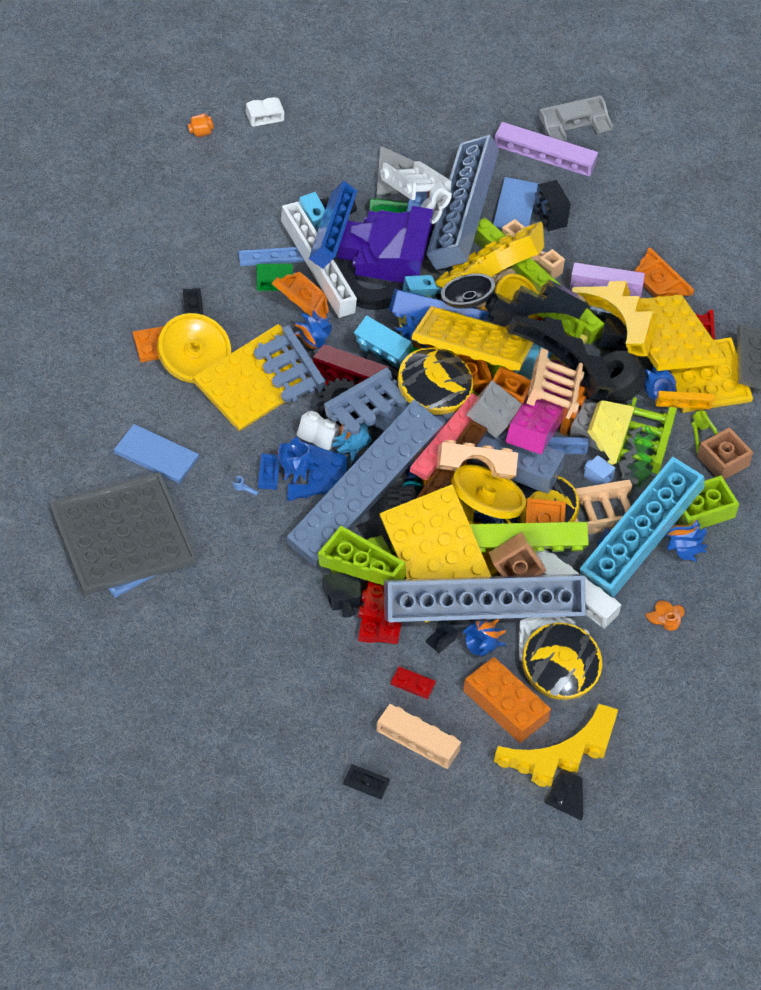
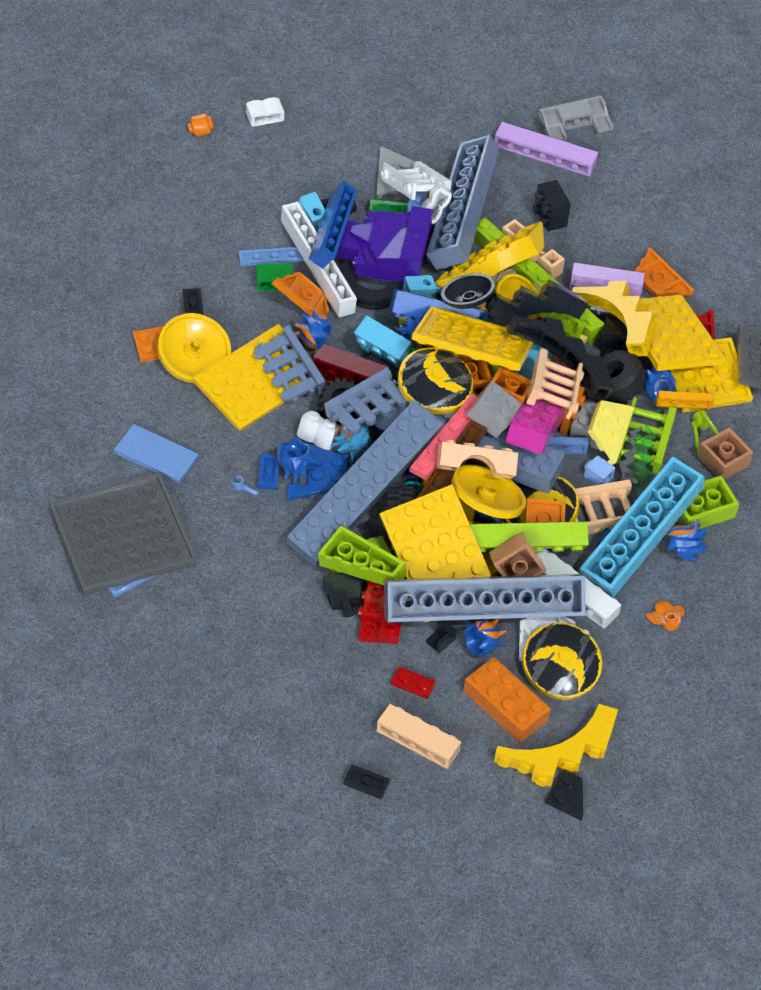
medium blue tile [493,177,539,231] -> none

